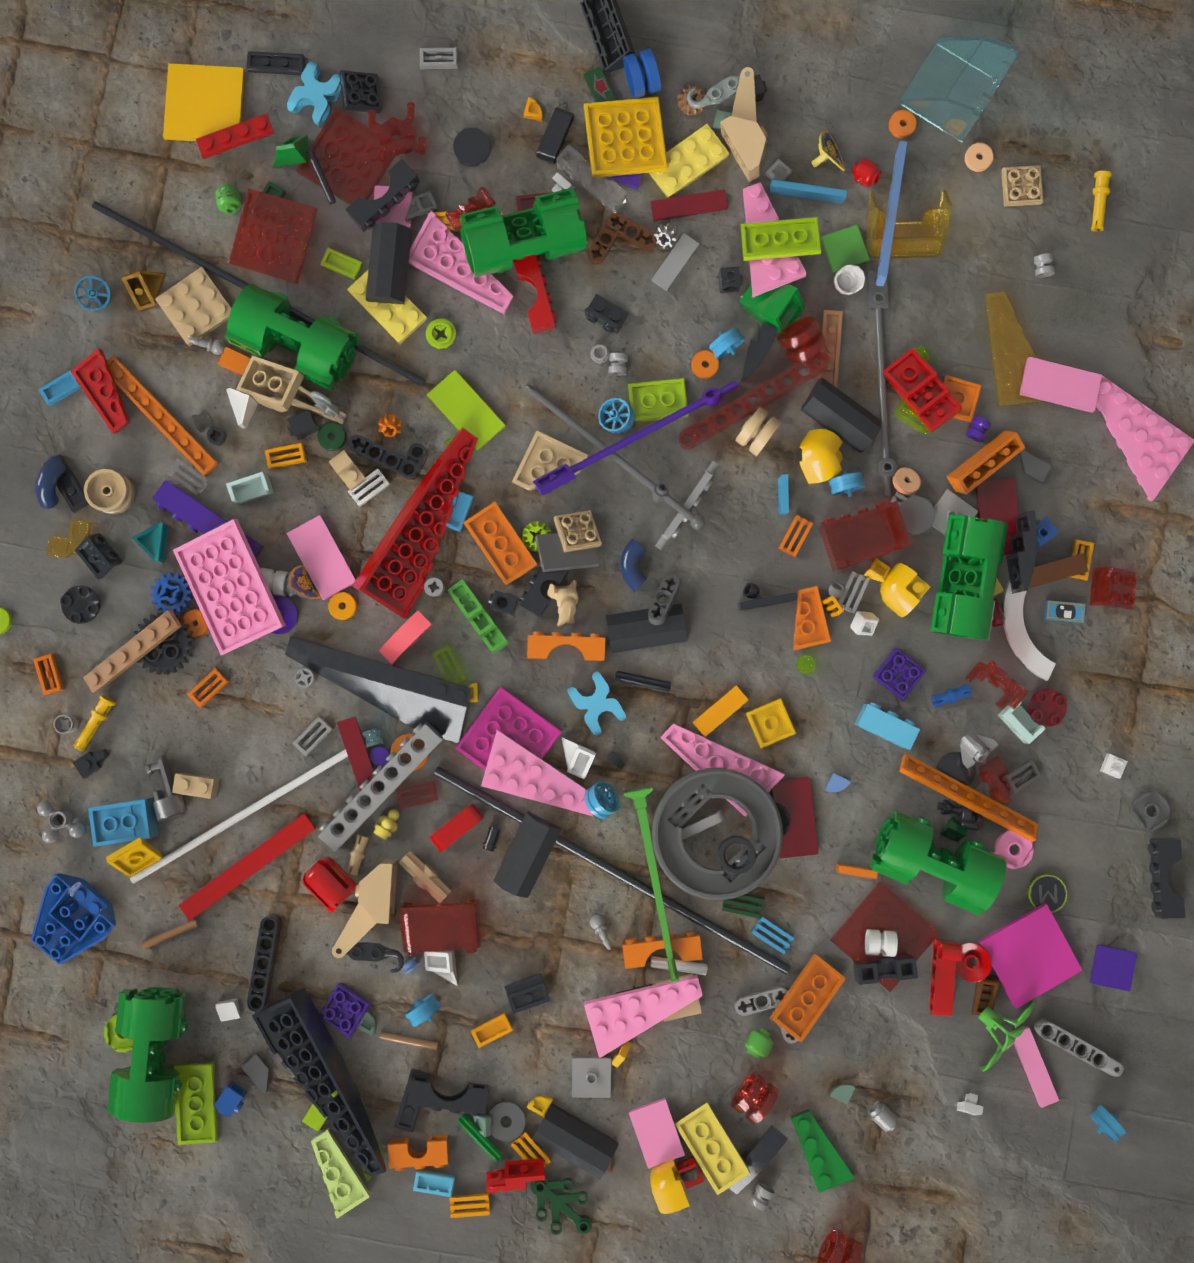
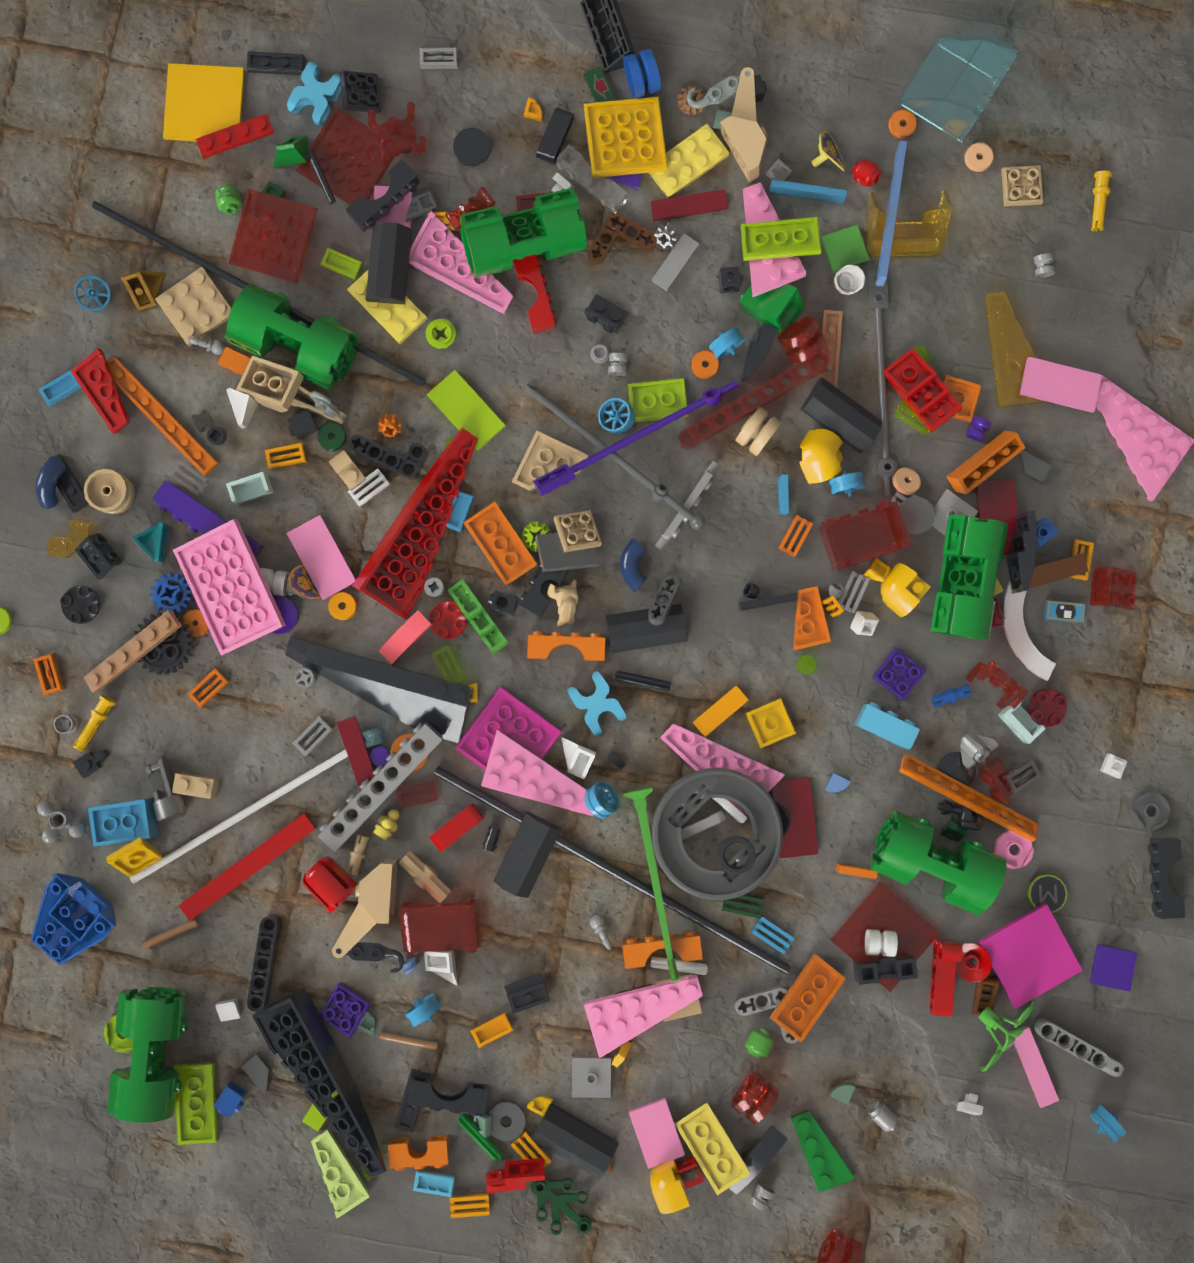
none -> red dish [429,601,467,639]
none -> white tile [712,798,747,823]

